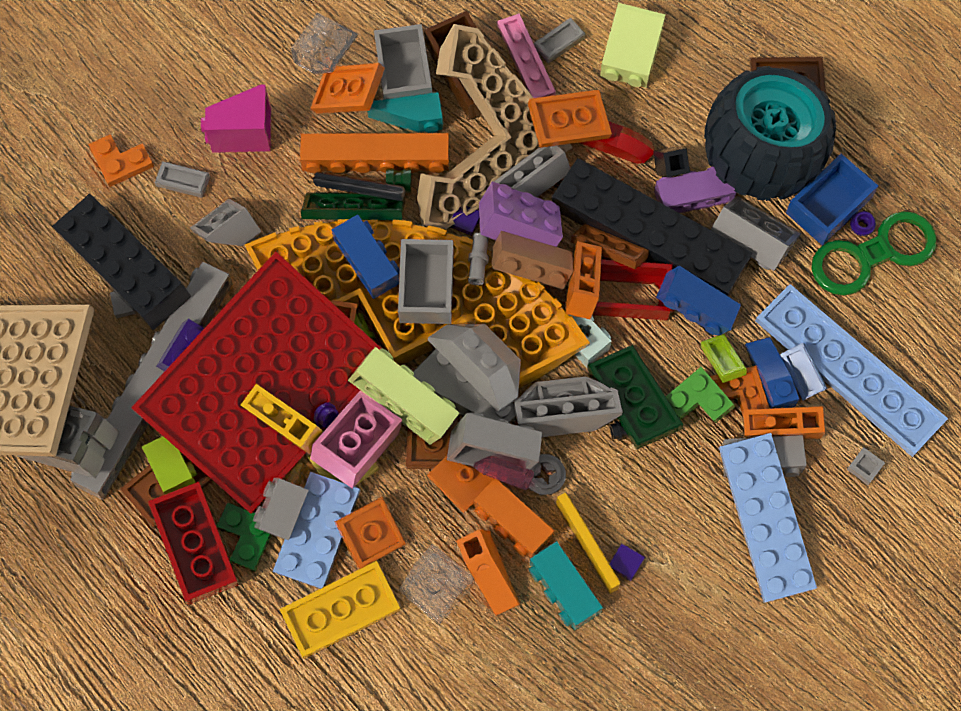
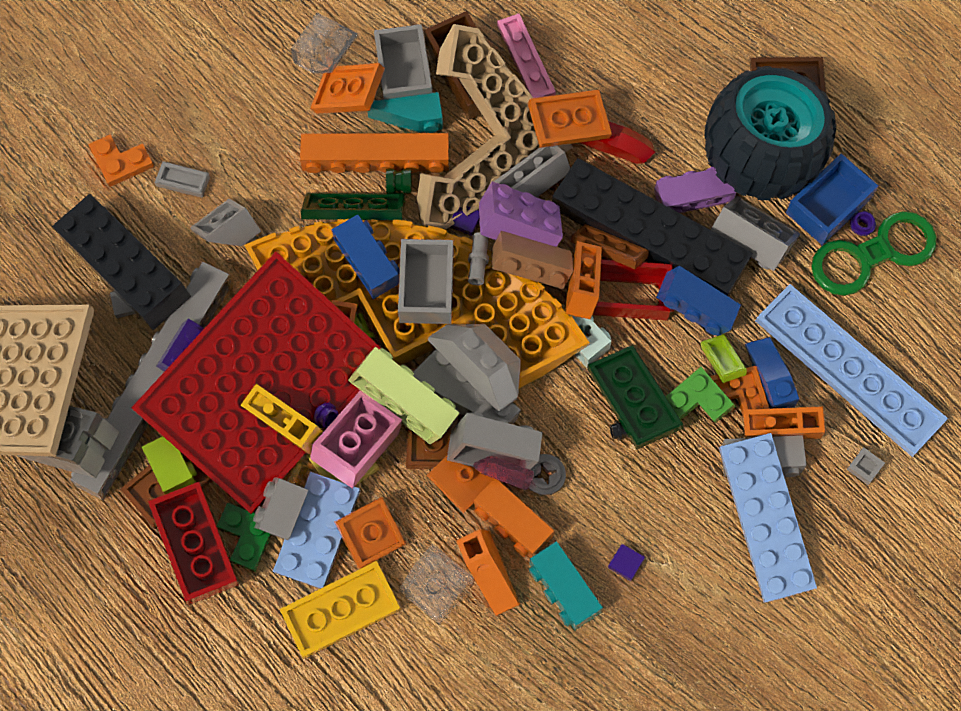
dark pink slope [201,84,271,153] -> none
black axle [313,172,406,201] -> none
light grey wedge [514,377,622,437] -> none
light grey tile [534,18,586,64] -> none
yellow tile [556,493,620,594] -> none
yellowish green slope [600,3,666,88] -> none
black brick [653,146,690,177] -> none
tile [780,343,827,400] -> none

